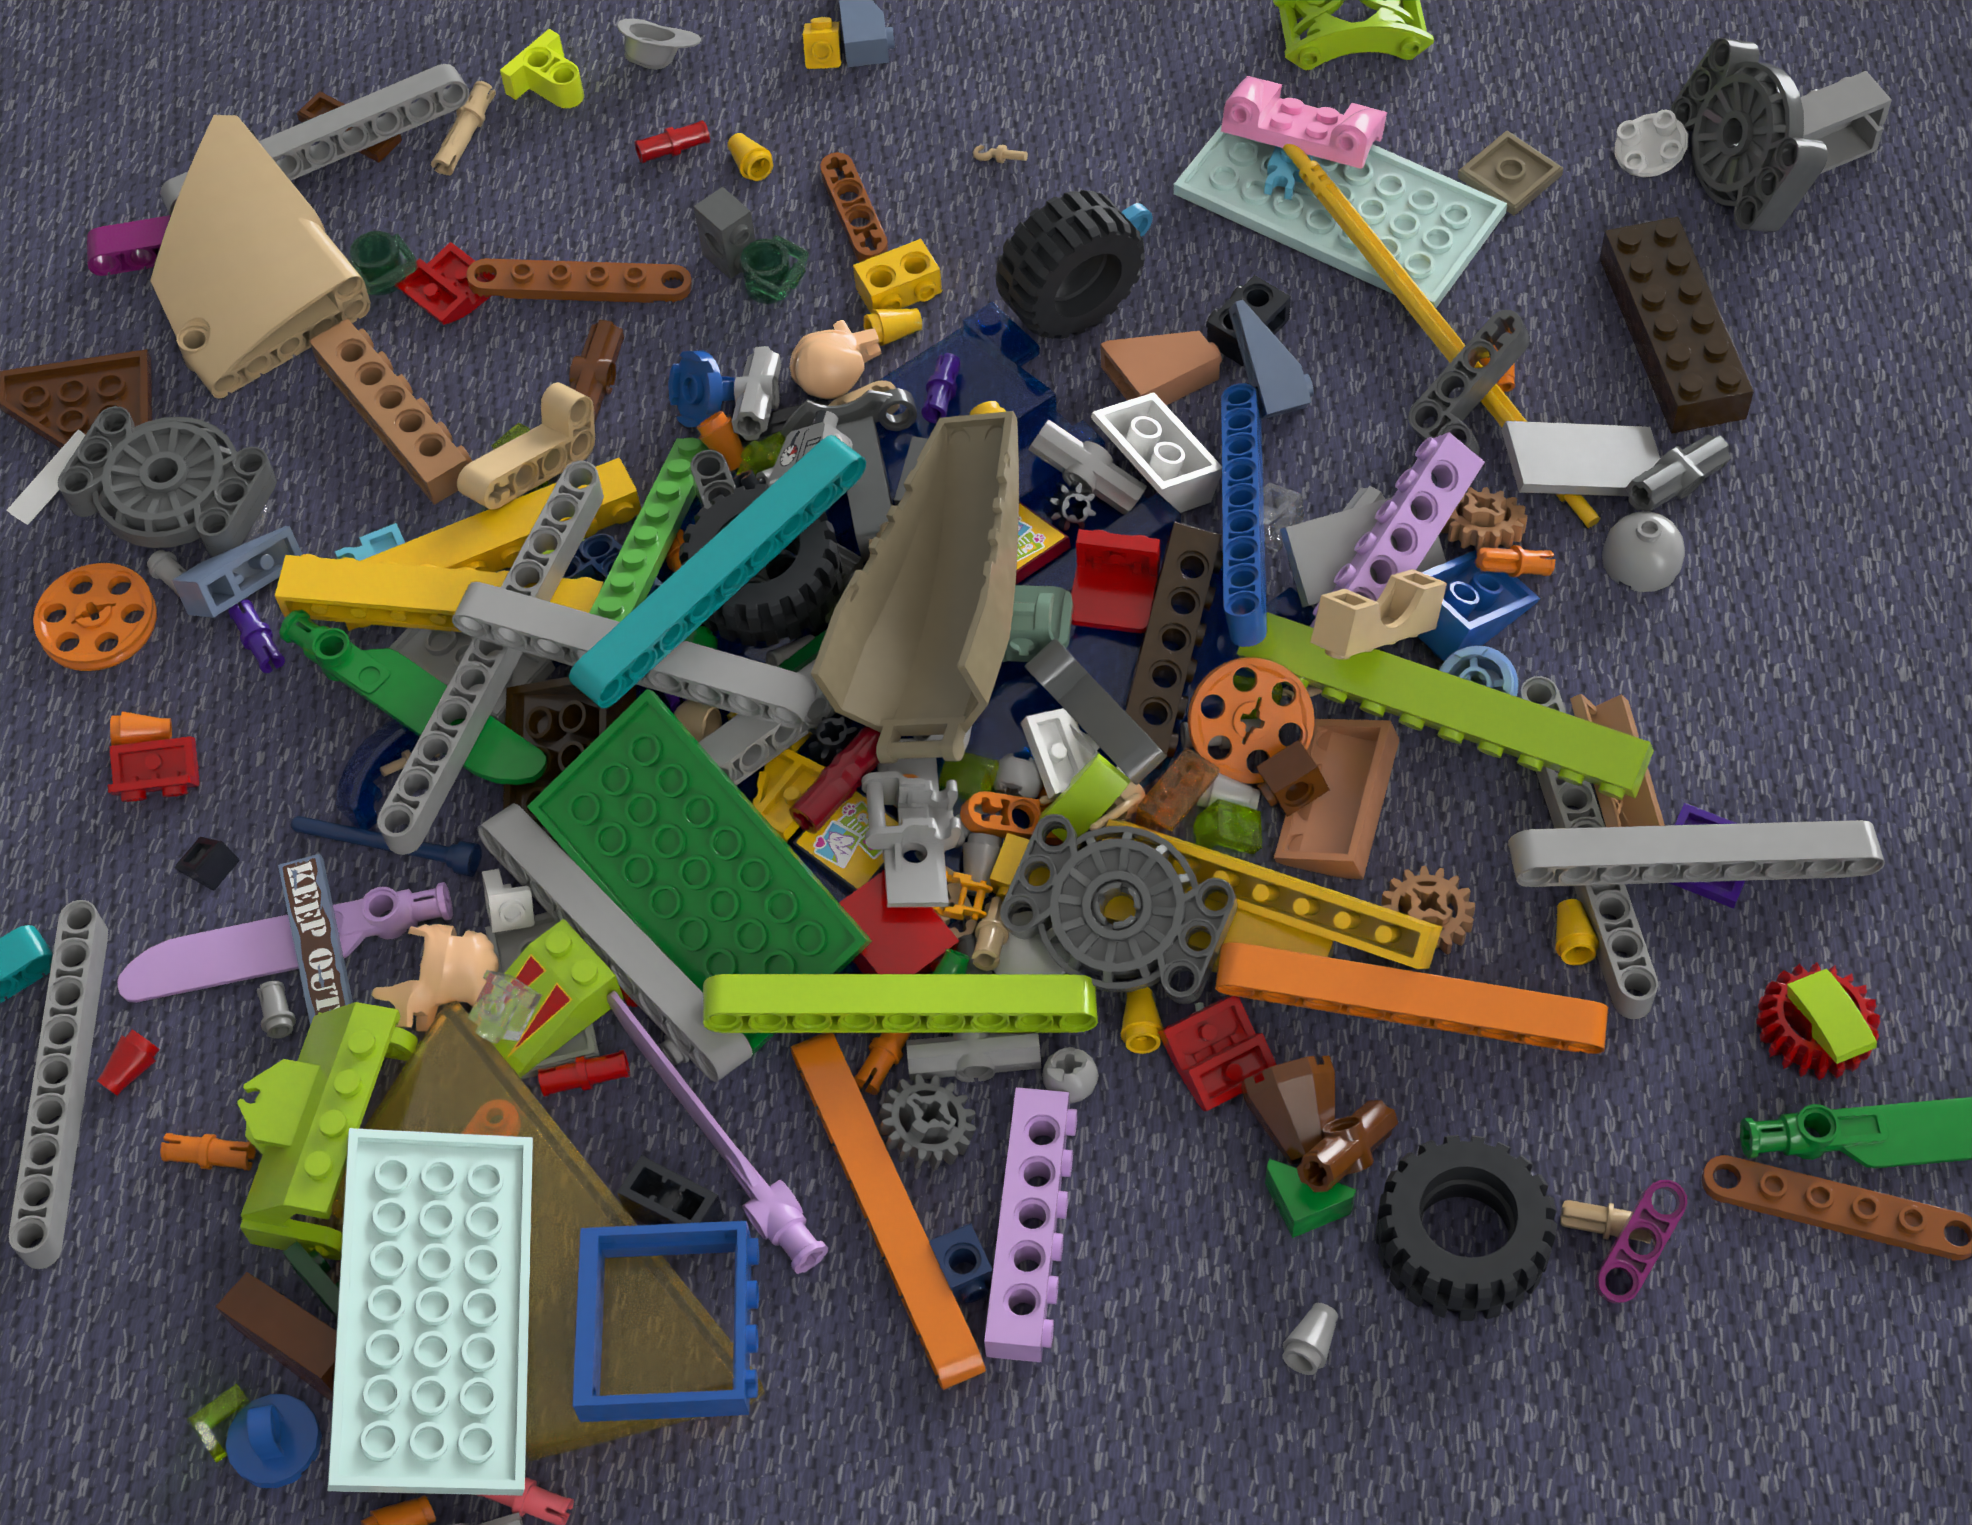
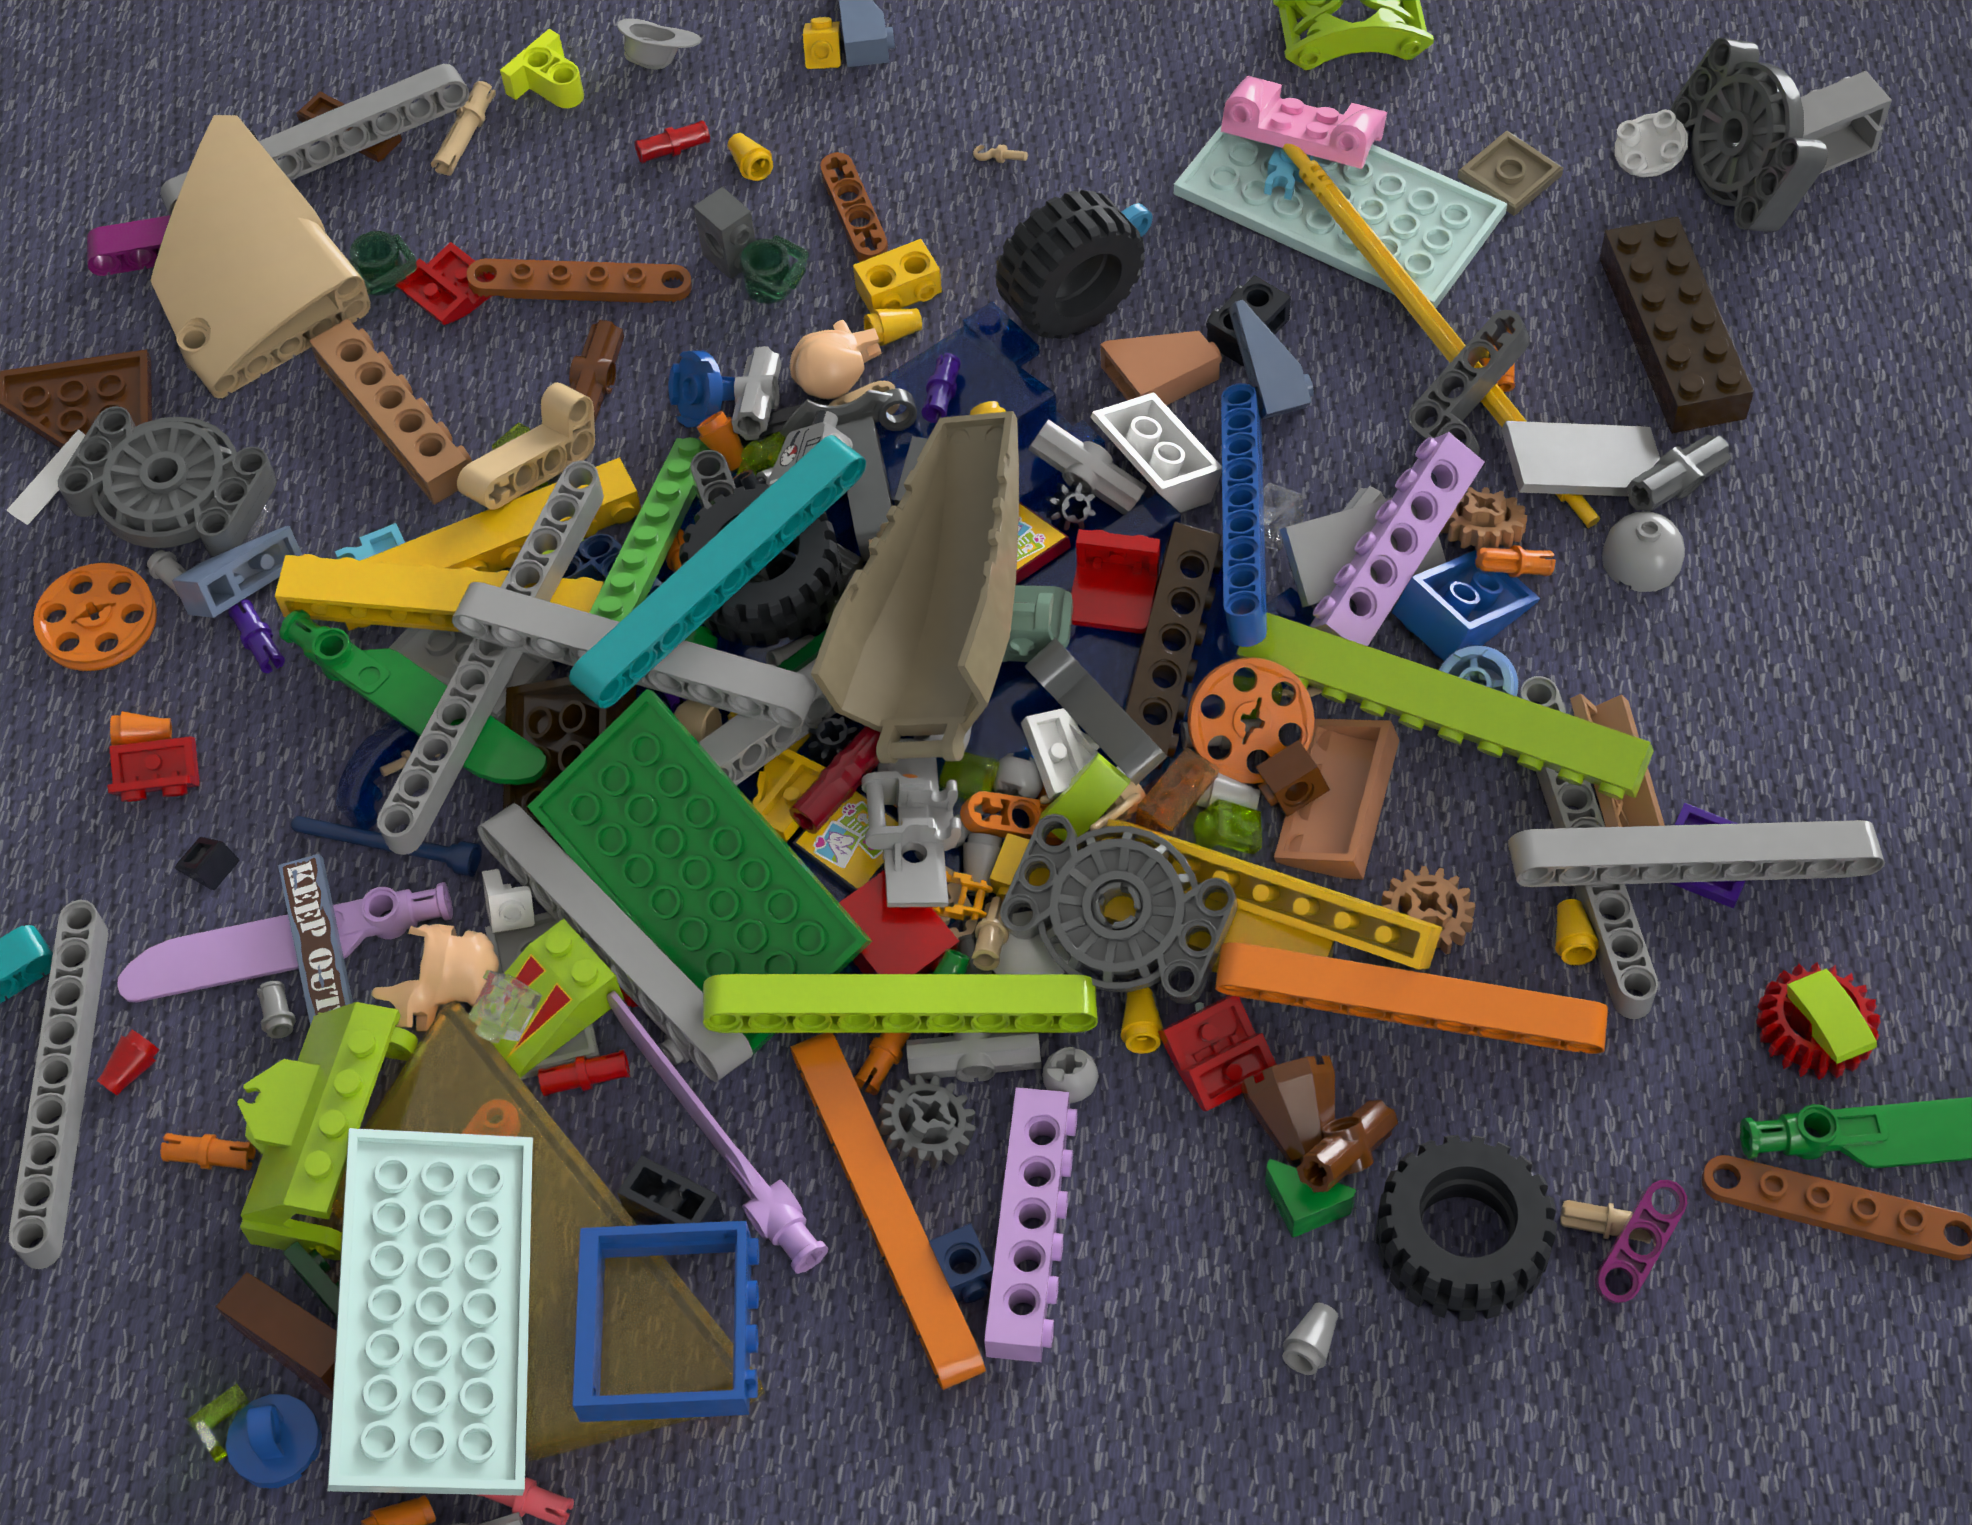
tan arch [1310,569,1447,659] -> none

